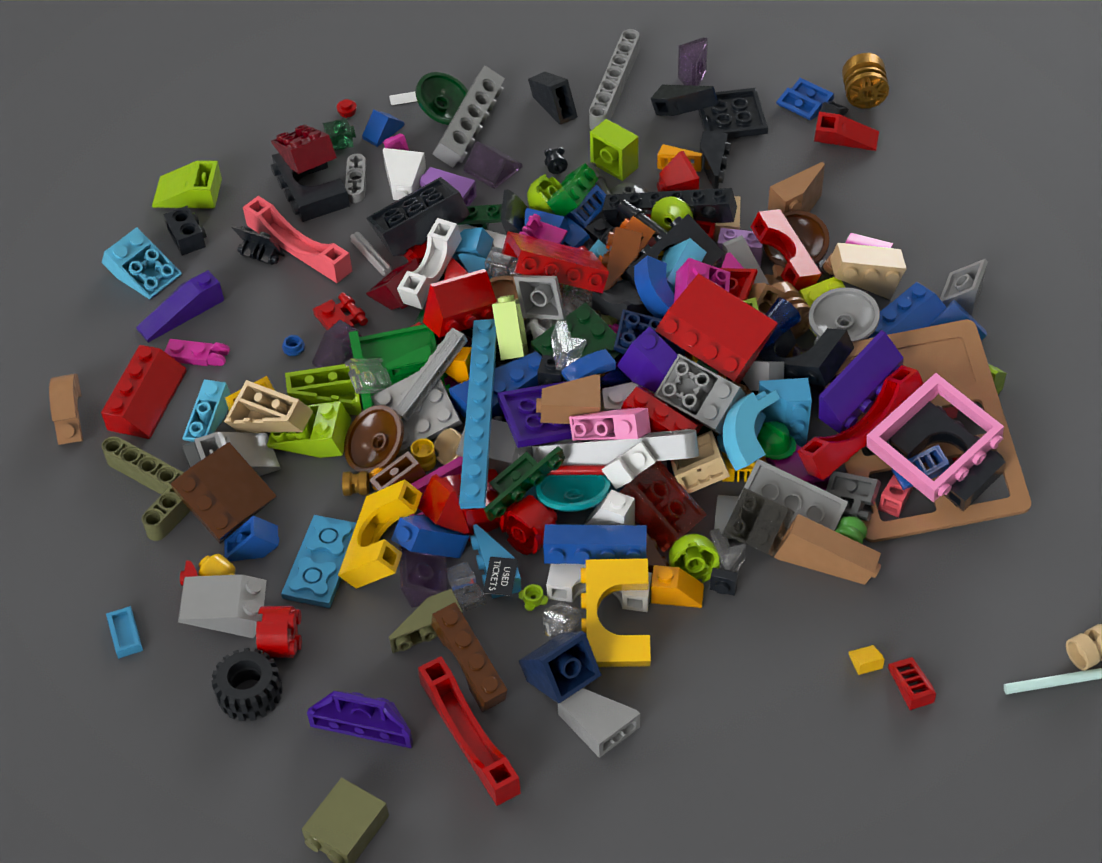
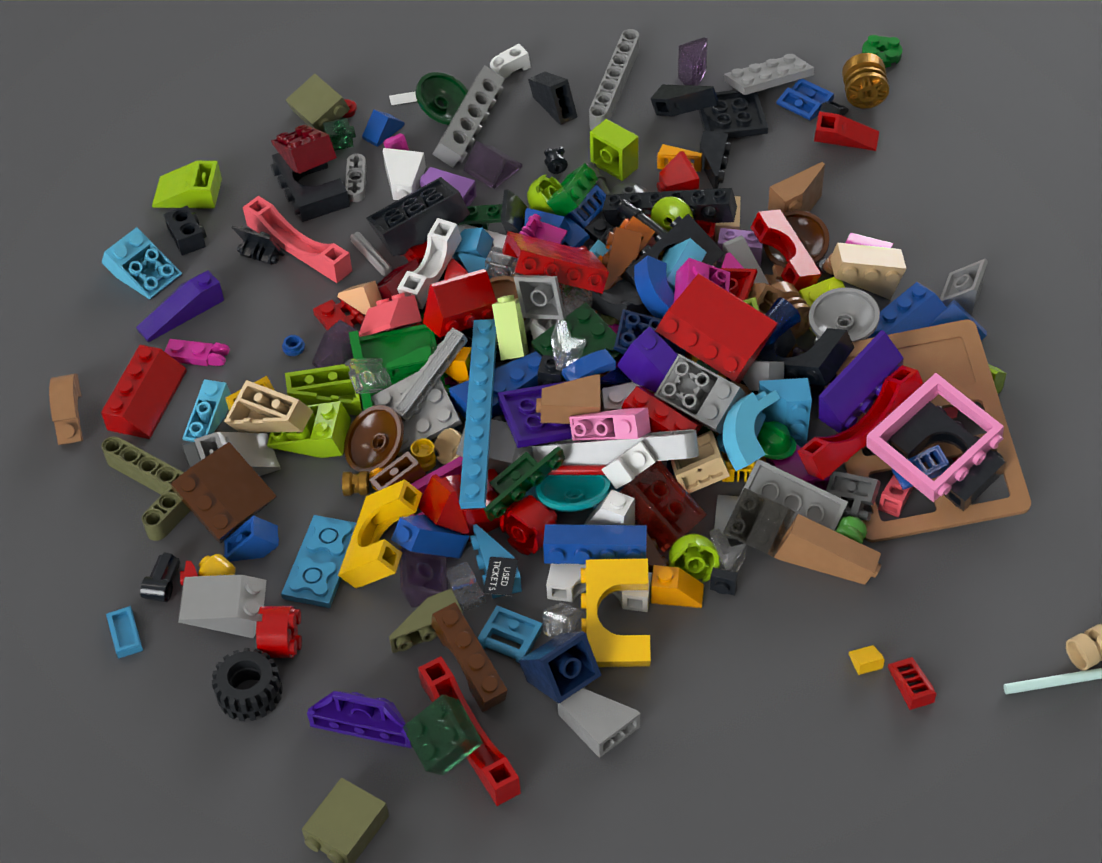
lime plate [519,584,548,611] -> none
none -> black piece [140,552,181,602]
none -> olive brick [286,74,350,132]
none -> light nougat slope [337,281,382,315]
none -> coral slope [359,293,422,337]
none -> clear green brick [403,695,483,775]
none -> dark azure plate [477,606,543,663]
none -> white leg [490,44,531,78]
none -> light grey plate [724,54,814,95]
none -> green plate [862,35,902,68]

